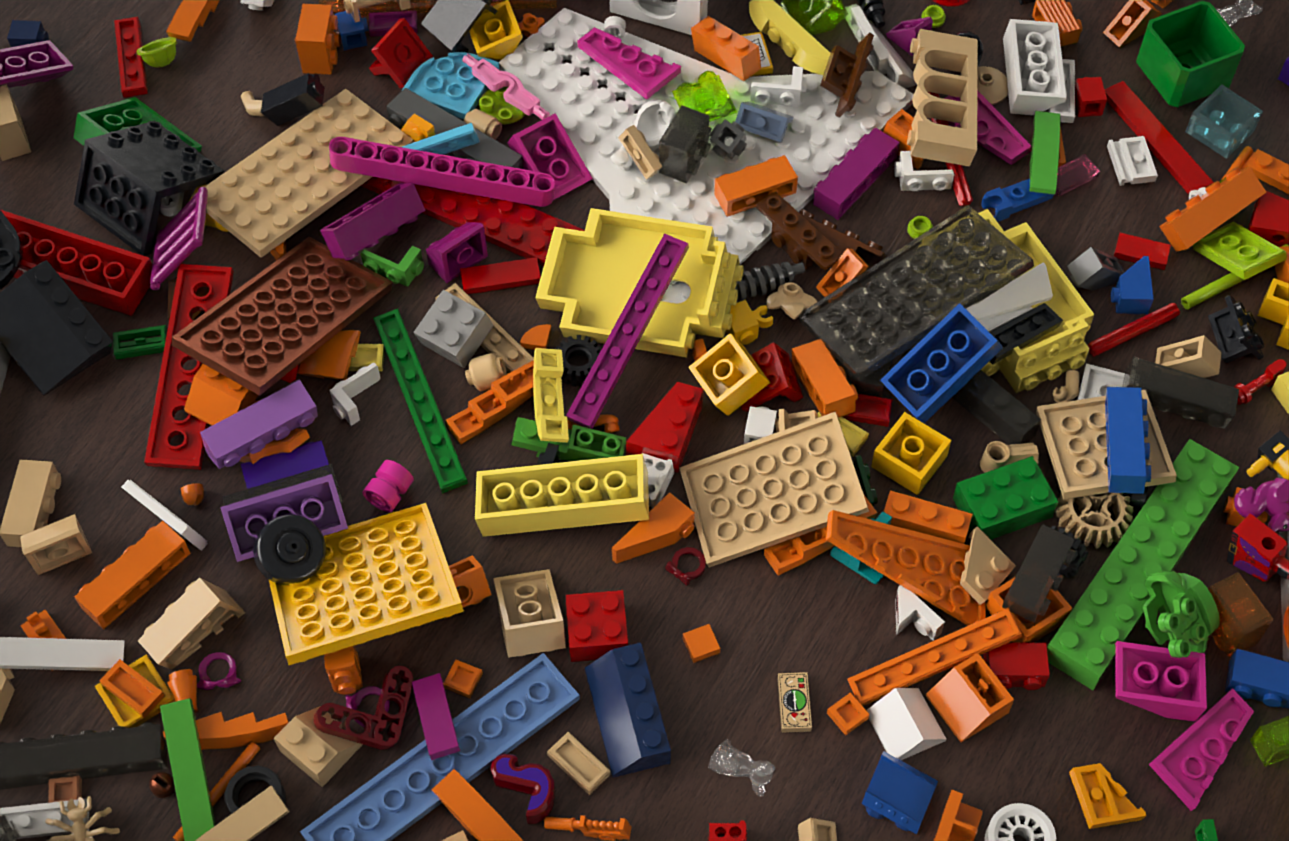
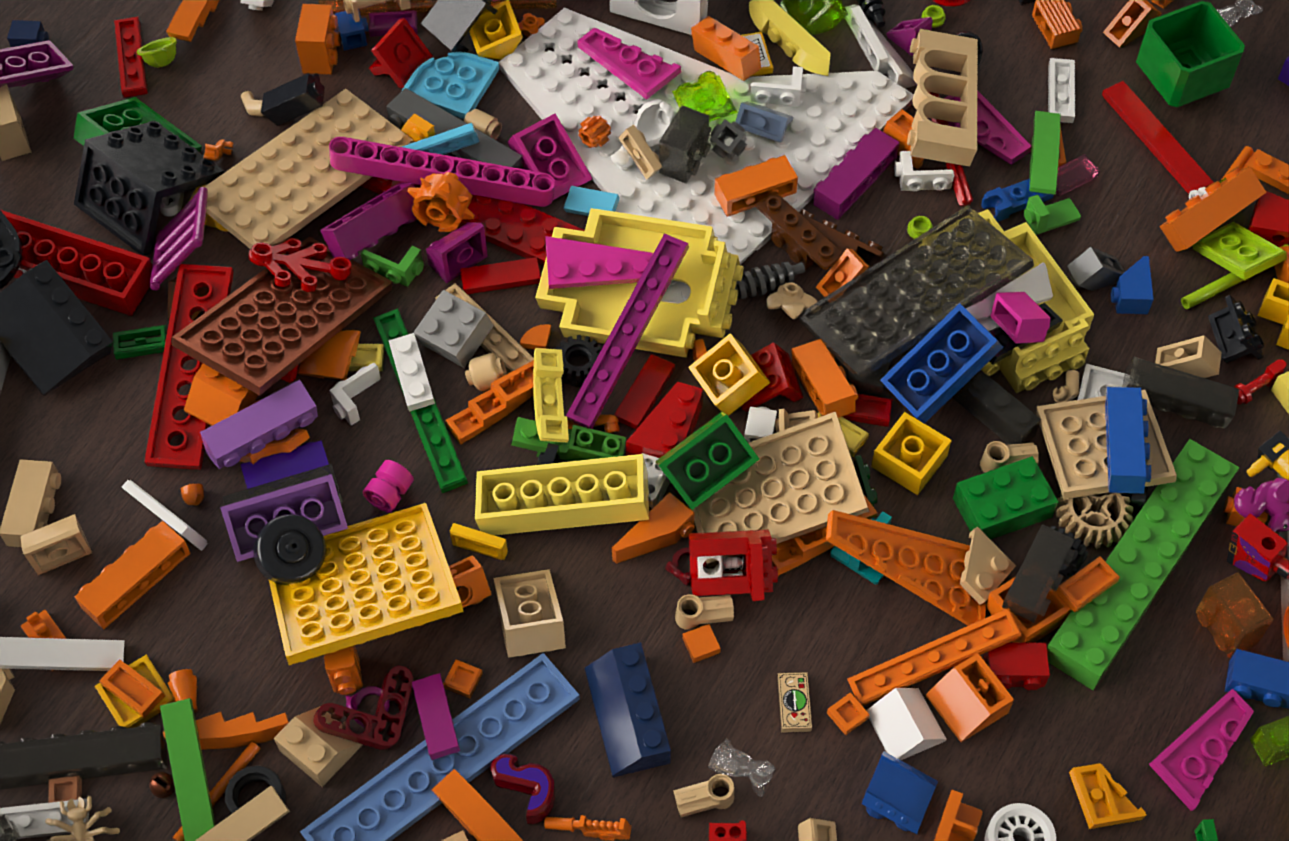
tan wedge [138,578,245,670] -> none
magenta piece [197,652,241,690] -> none
bright pink piece [463,53,550,120] -> none
lime dish [479,87,525,124] -> none
tan tile [547,732,611,795] -> none
red brick [565,590,628,662] -> none
white bush [604,16,626,39] -> none
yellow brick [725,300,773,345] -> none
reddish brown bracket [820,32,874,118] -> none
orange brick [884,491,972,544] -> none
white slope [895,585,945,641] -> none
tan dish [977,66,1008,105] -> none
white slope [1003,19,1067,115] -> none
red brick [1075,77,1107,117] -> none
red axle [1087,303,1180,356] -> none
white plate [1107,136,1158,186] -> none
red tile [1114,232,1171,270] -> none
dark pink slope [1115,641,1207,722] -> none
bright green piece [1143,571,1220,658] -> none
clear light blue piece [1185,85,1263,159] -> none
none -> orange arm [203,139,234,162]
none -> red plant [248,238,352,292]
none -> white plate [388,333,435,412]
none -> orange brick [407,172,475,232]
none -> yellow tile [450,523,508,560]
none -> dark pink wing [545,236,653,289]
none -> medium azure tile [564,186,620,216]
none -> orange gear [578,115,611,148]
none -> red tile [614,354,675,429]
none -> green brick [655,412,760,510]
none -> tan piece [673,774,735,818]
none -> tan piece [675,594,734,630]
none -> red brick [689,529,778,601]
none -> dark pink brick [990,292,1051,343]
none -> bright green bracket [1024,195,1081,235]
none -> orange tile [1055,556,1120,613]

